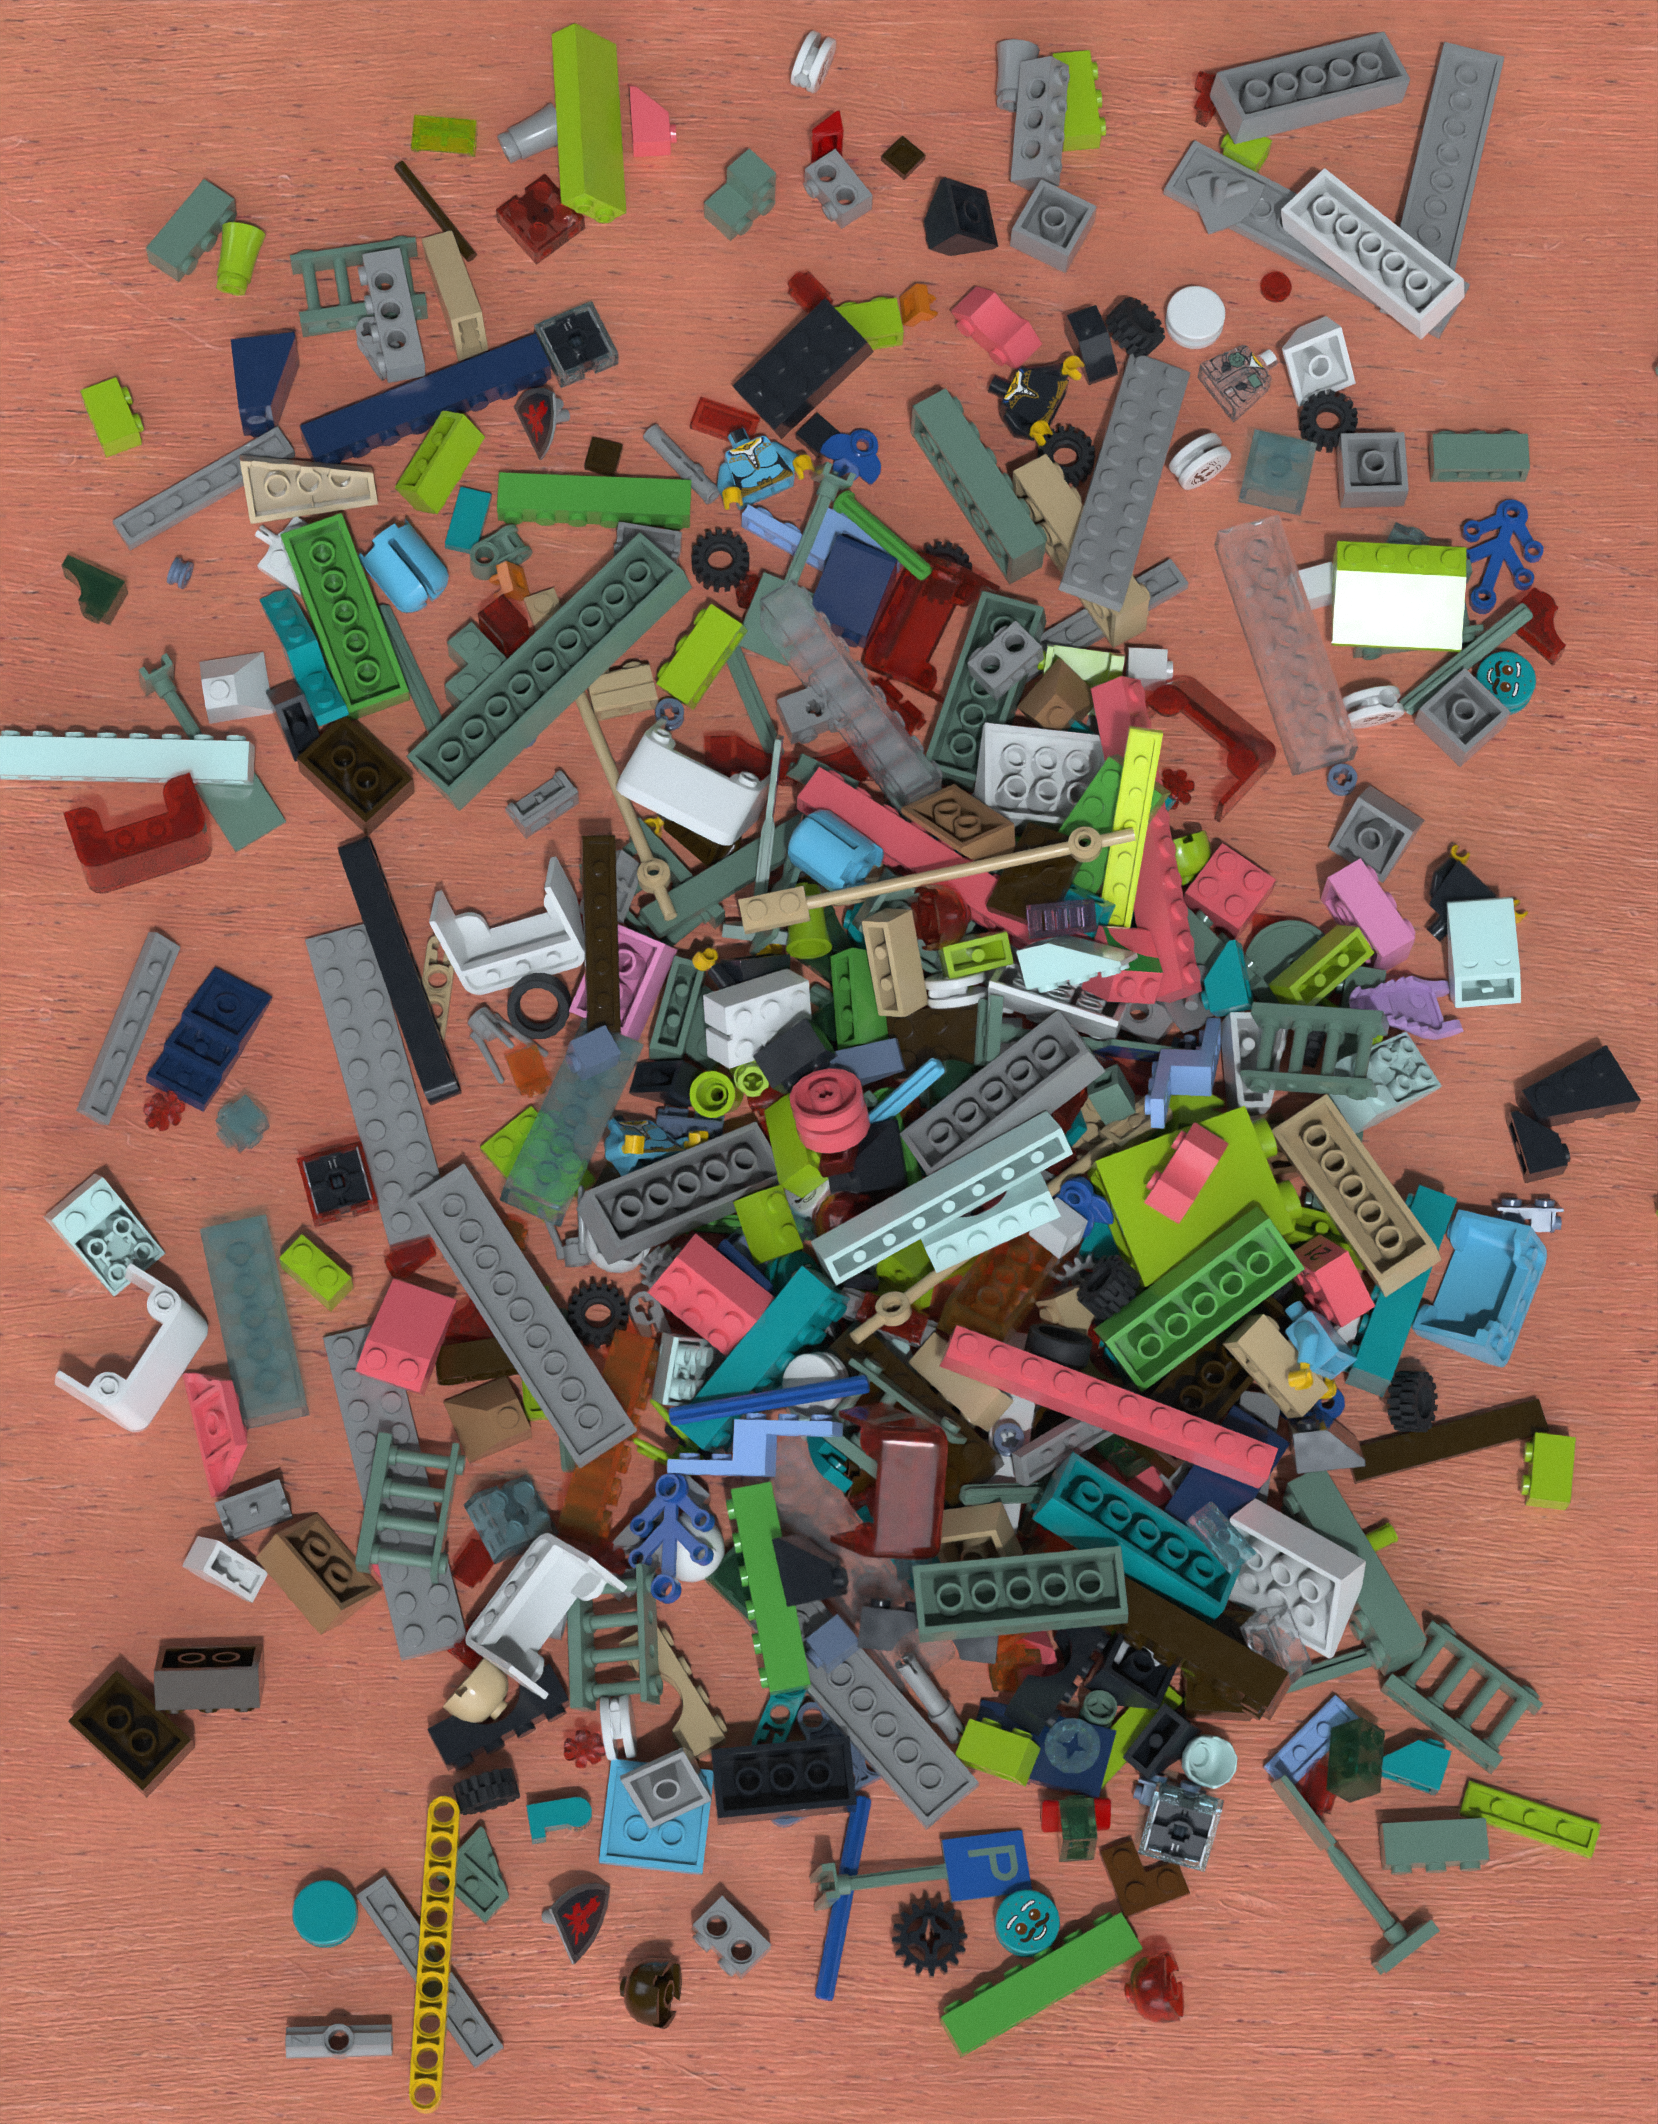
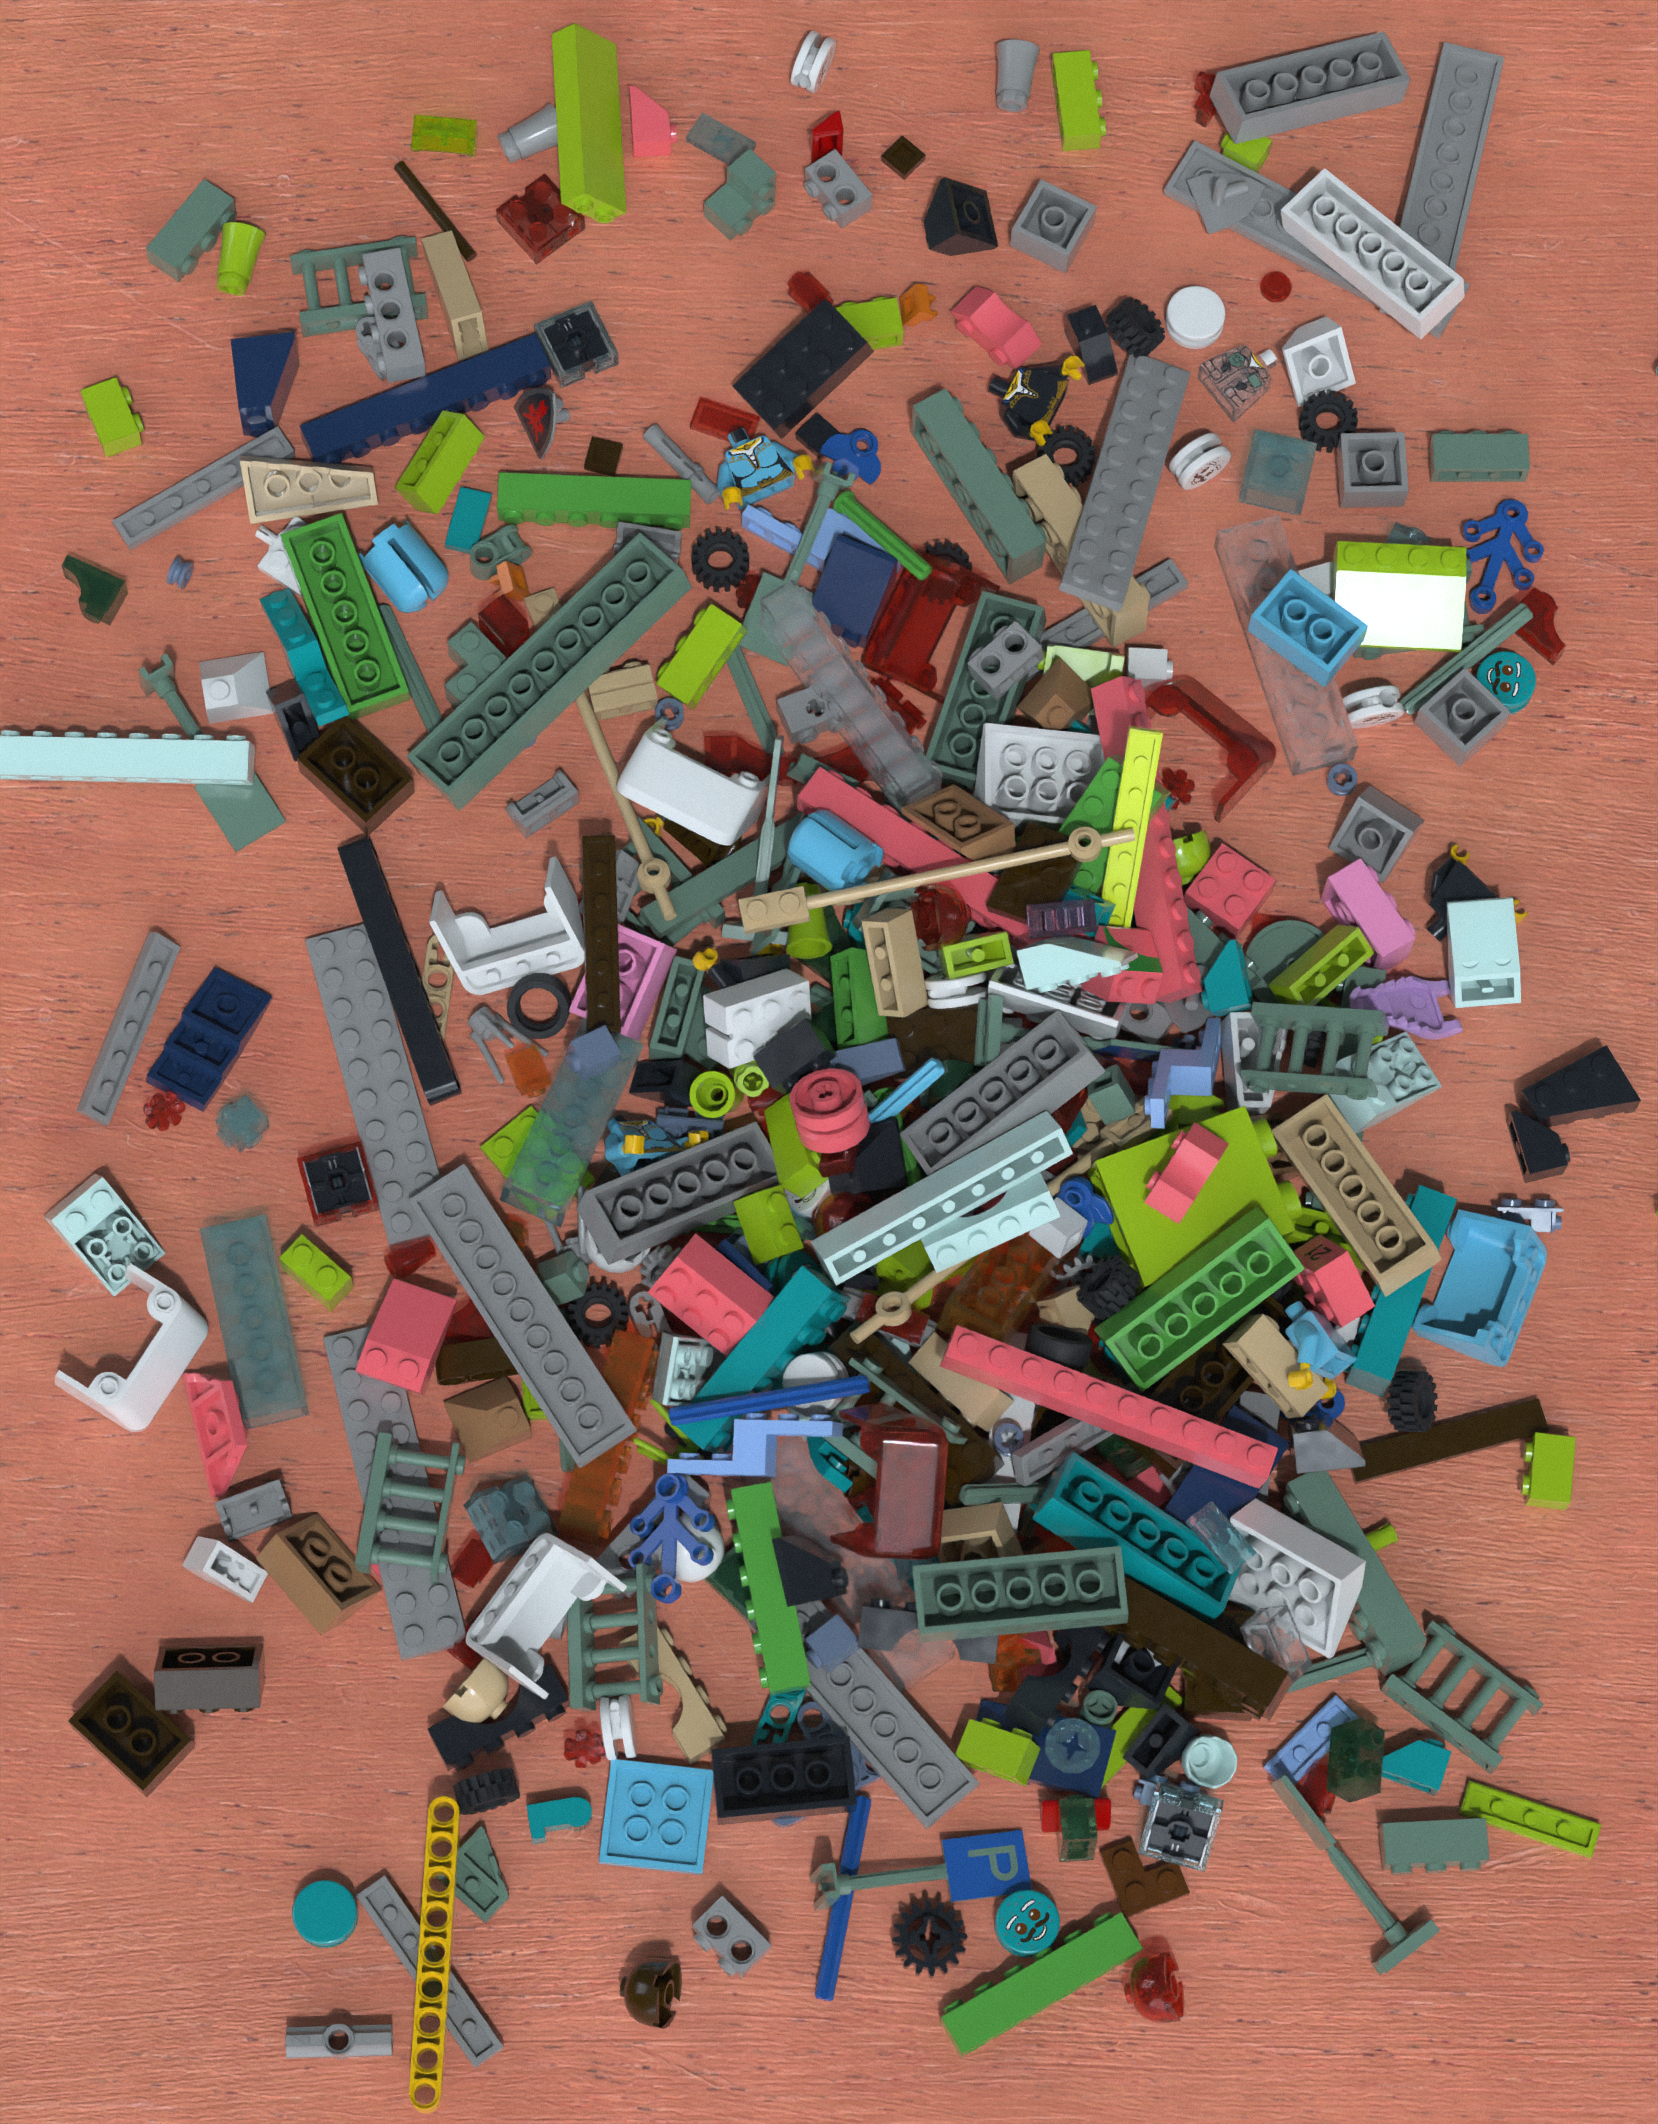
clear red windscreen [63,773,212,894] -> none
shield [542,1883,610,1964] -> none
clear red plant [588,1540,626,1576] -> none
light grey slope [620,1747,712,1829] -> none
light grey pin [895,1653,966,1744] -> none
light grey brick [1011,56,1070,191] -> none
none -> sand green brick [536,1251,590,1306]
none -> clear light blue plate [686,113,756,166]
none -> medium azure brick [1247,569,1368,687]

